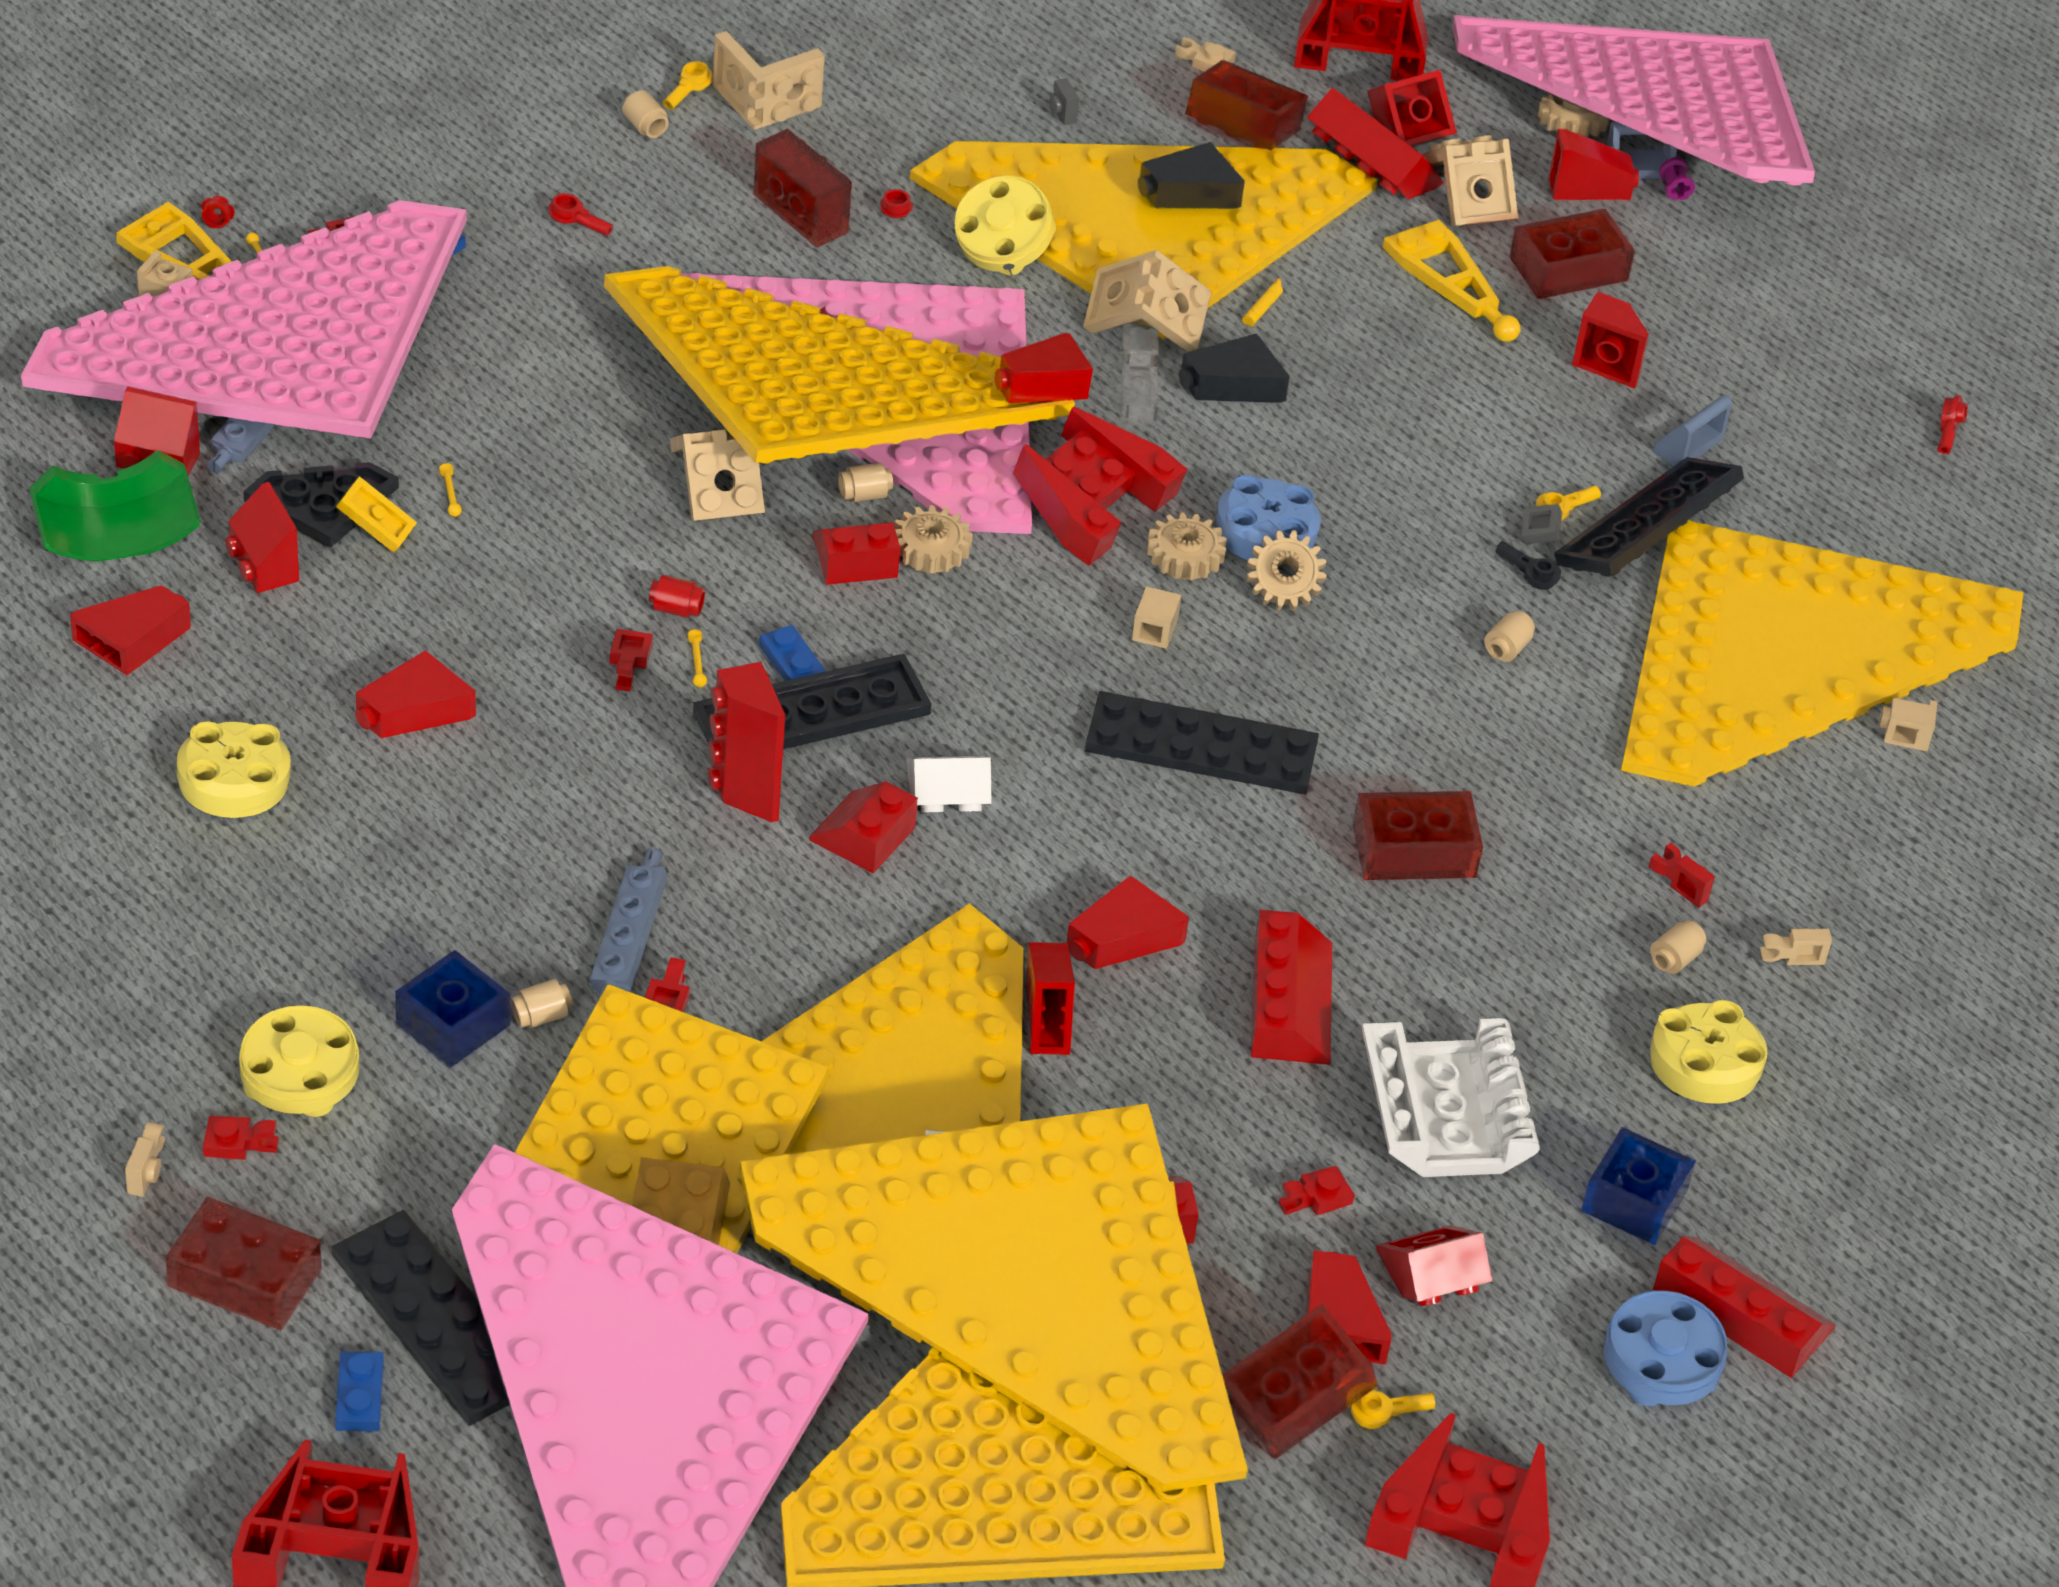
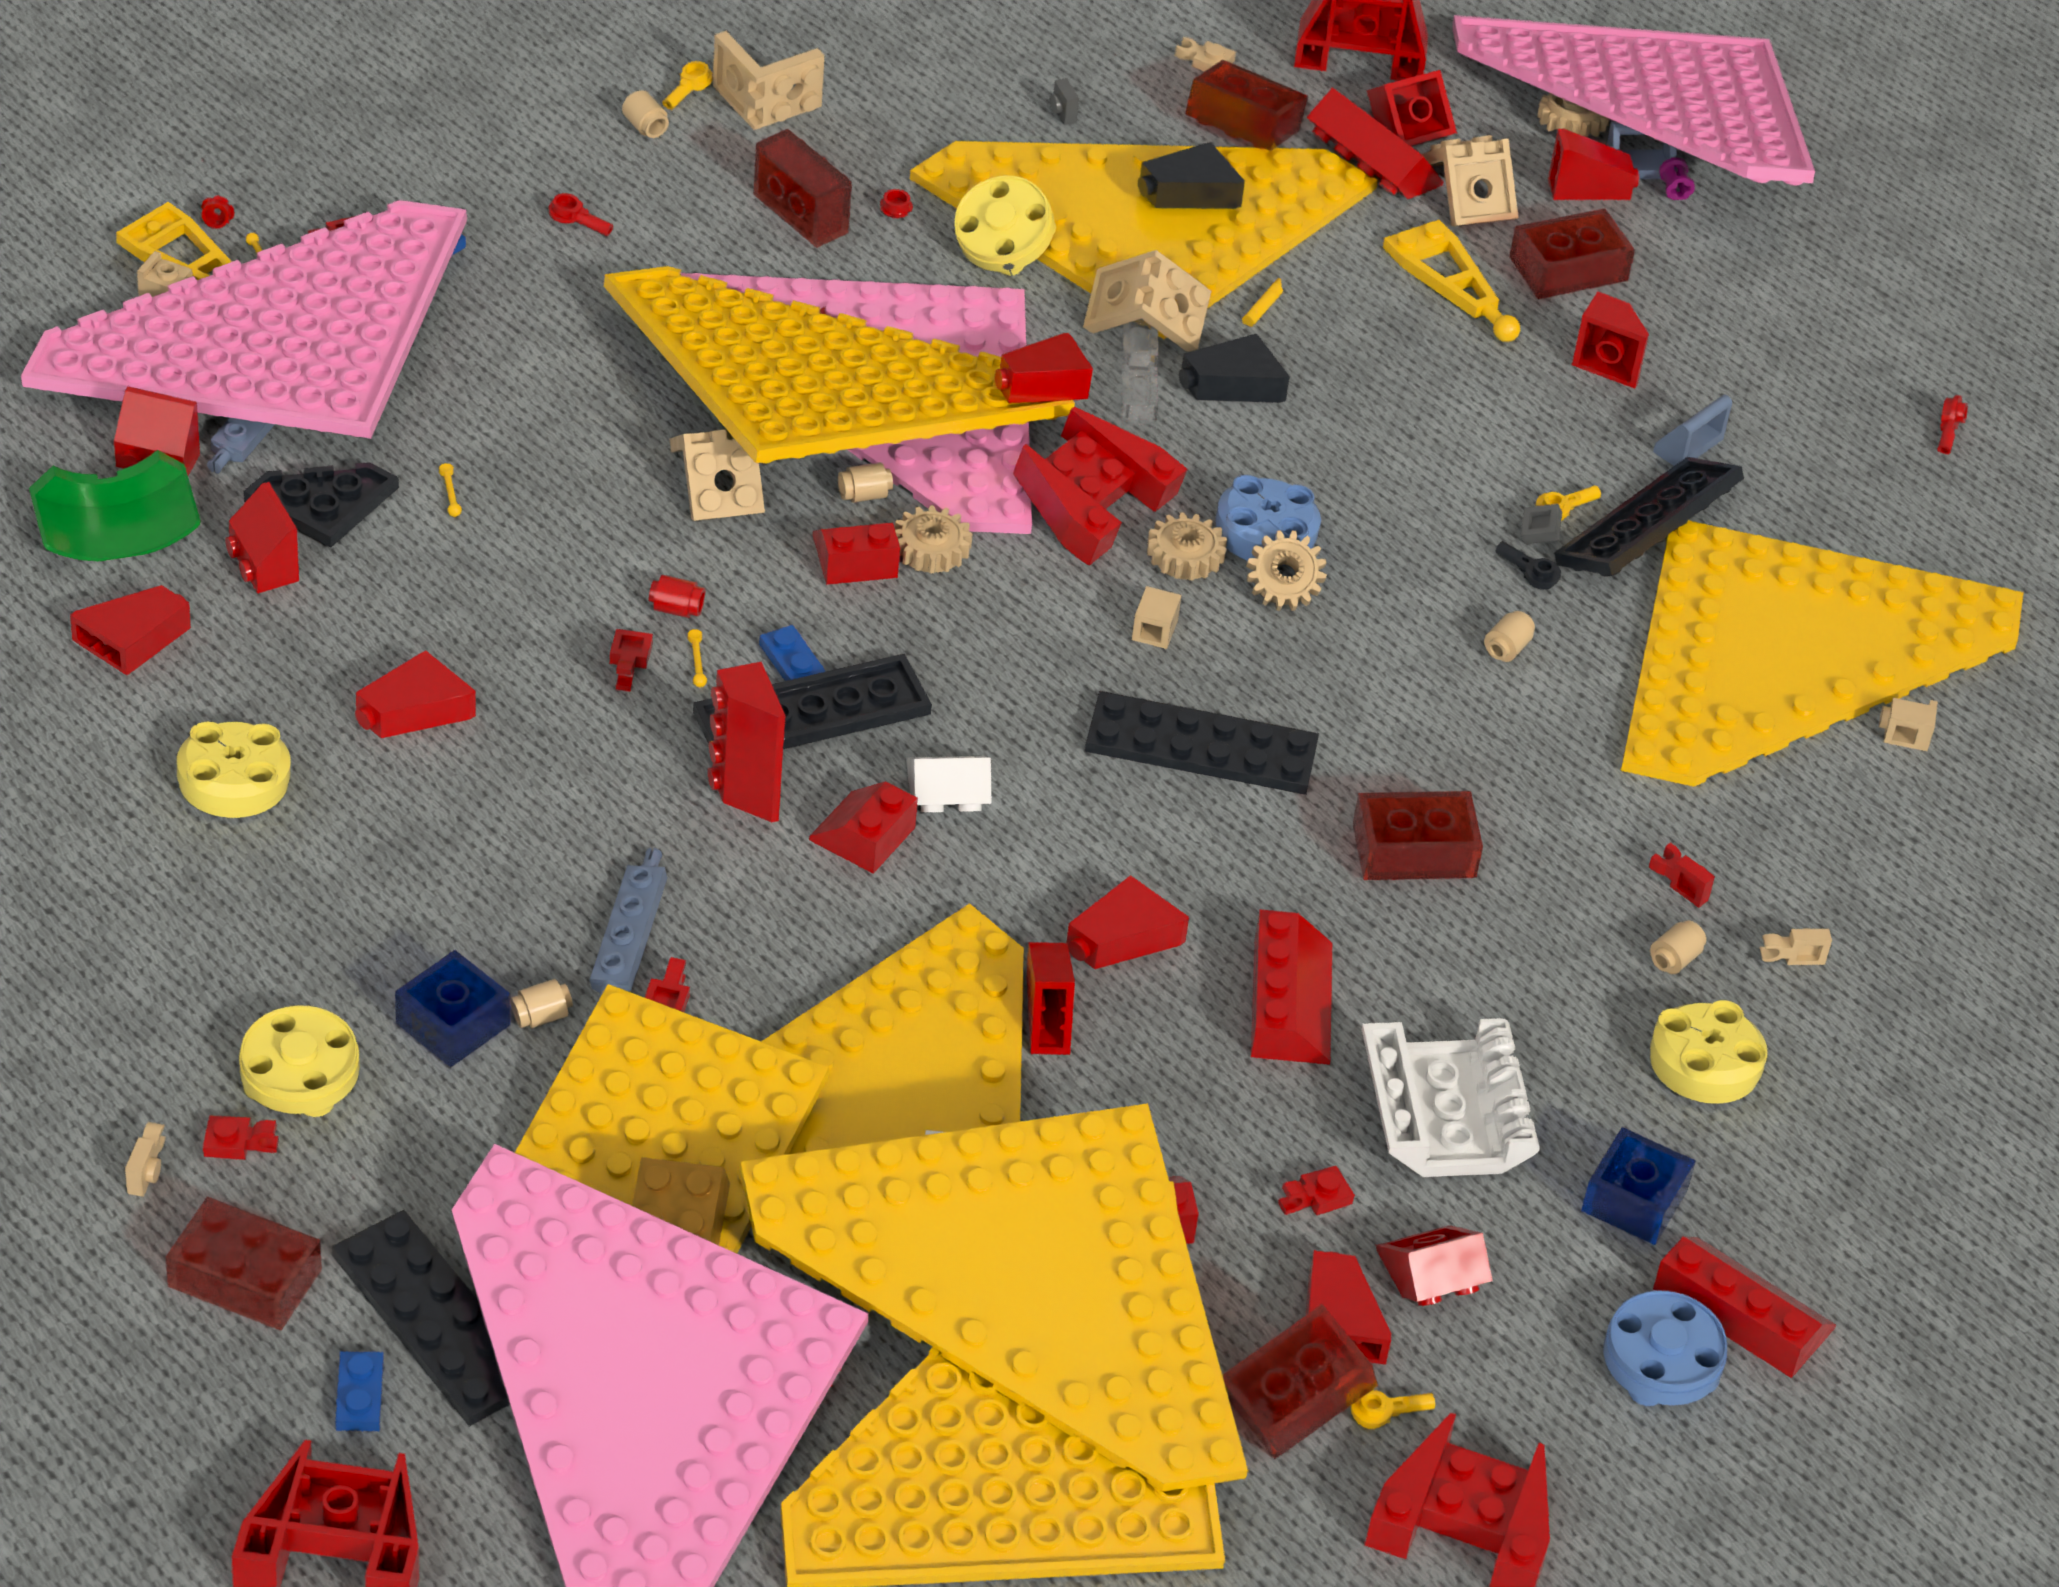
yellow plate [336,476,417,552] -> none

